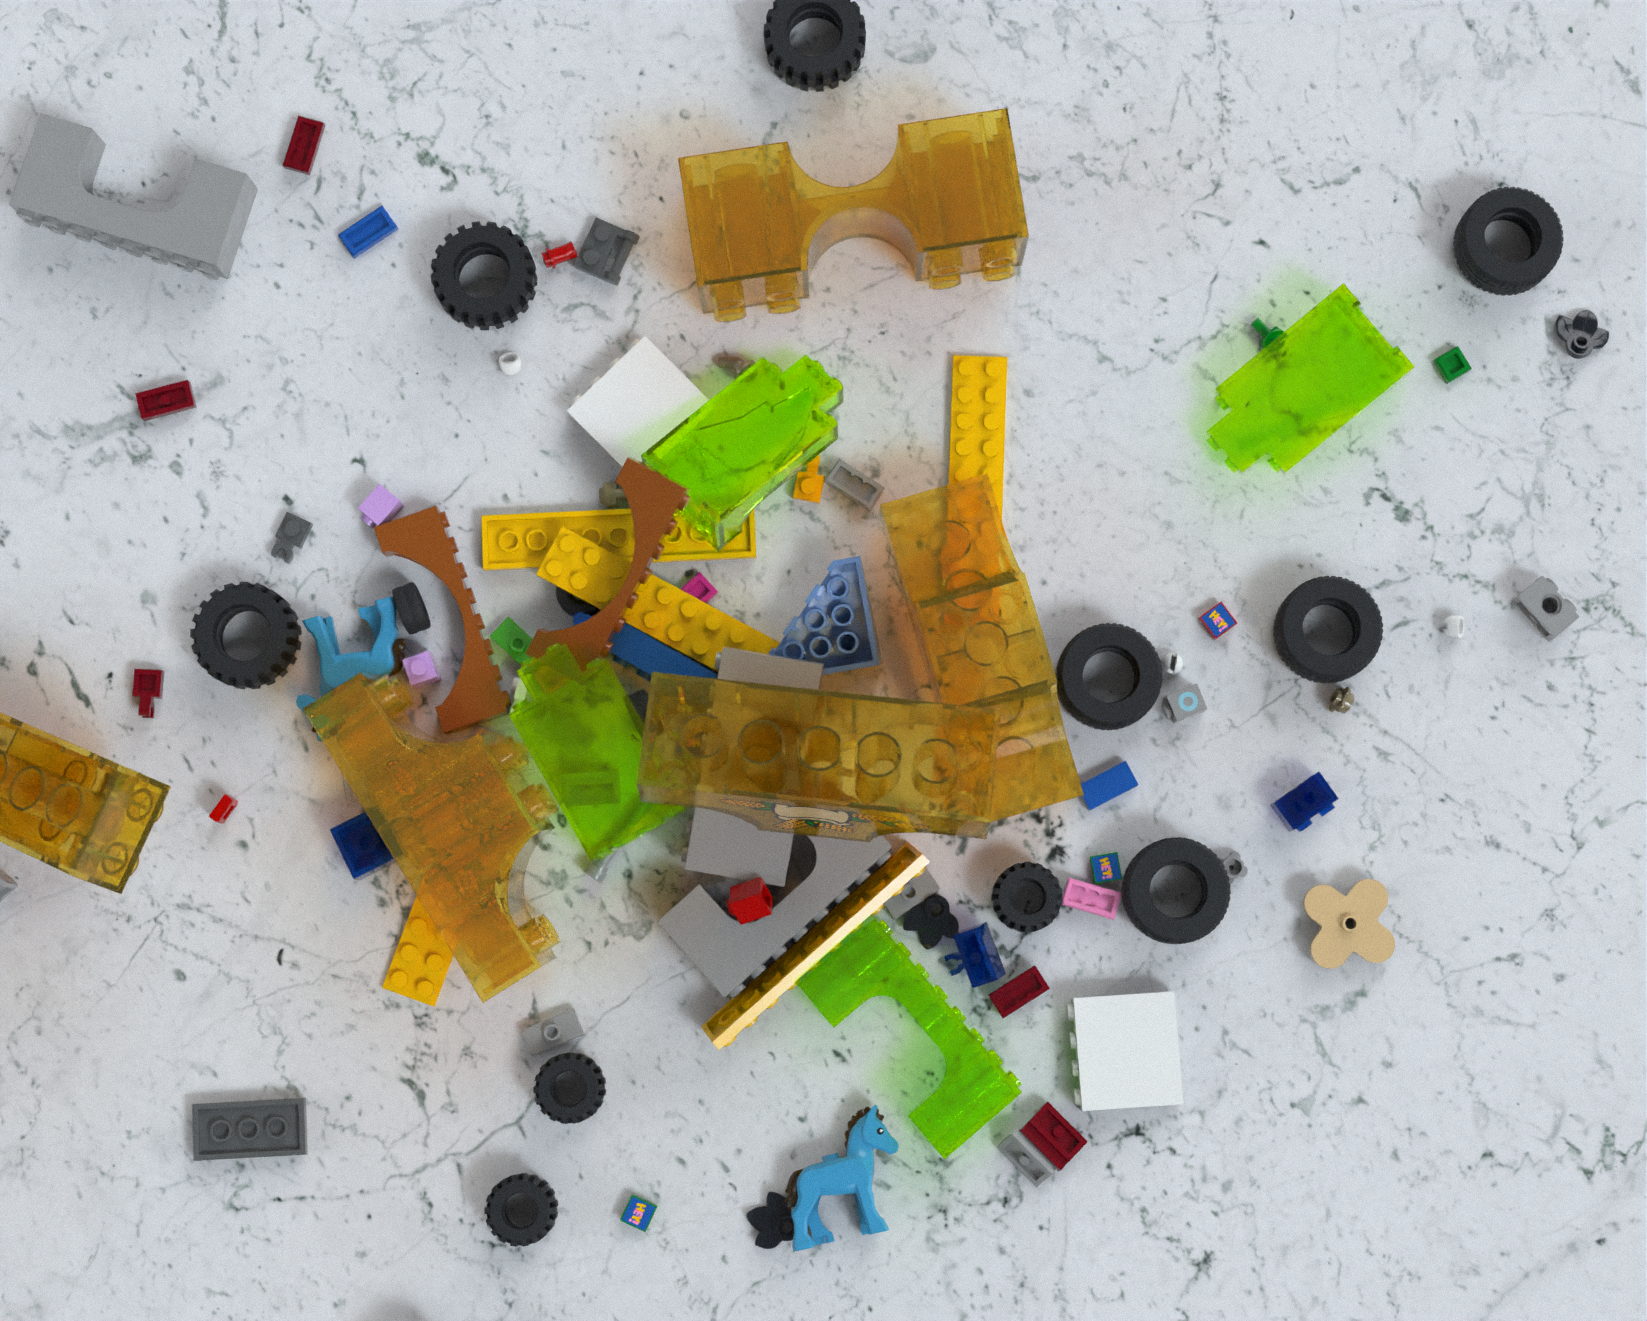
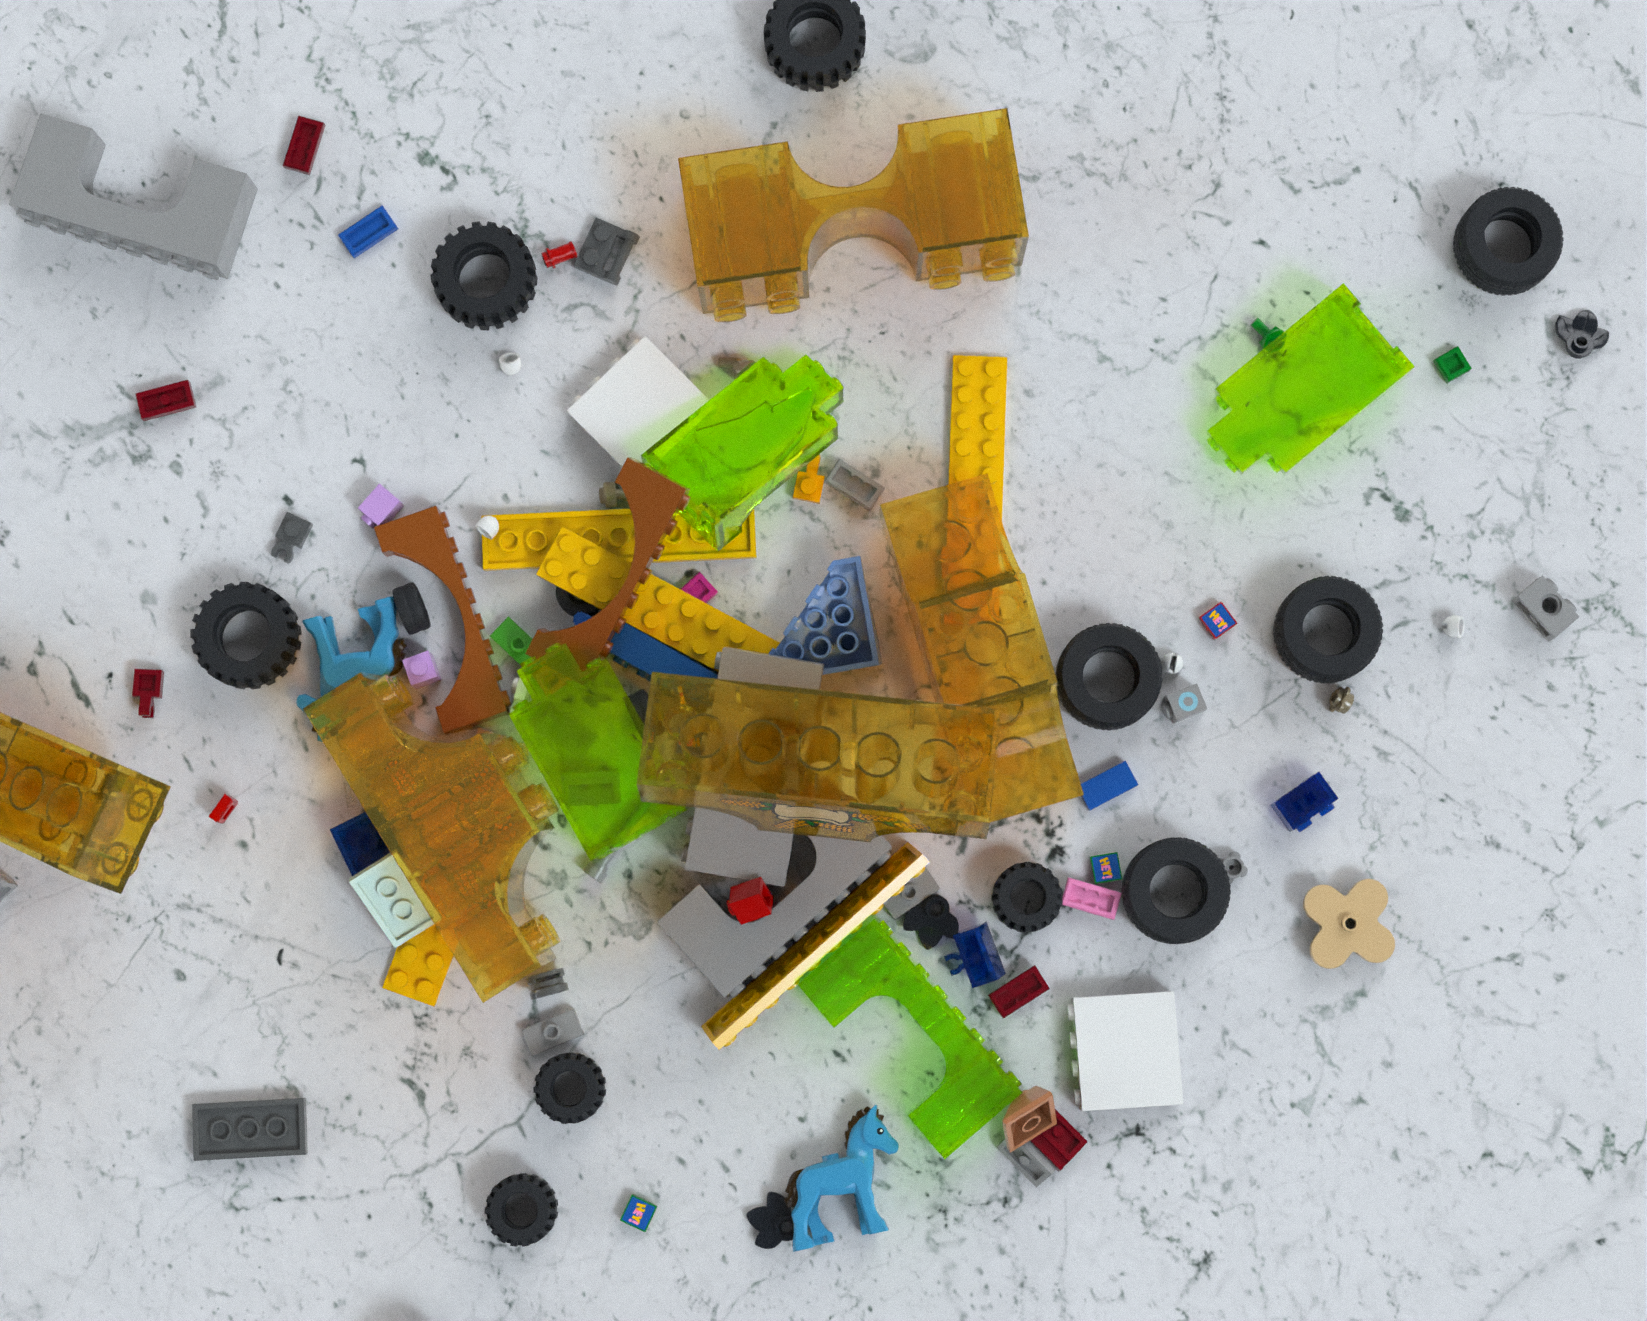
none -> light aqua plate [349,849,443,948]
none -> white hinge [475,516,499,540]
none -> dark grey wheel [526,968,569,1000]
none -> nougat slope [1002,1086,1057,1153]

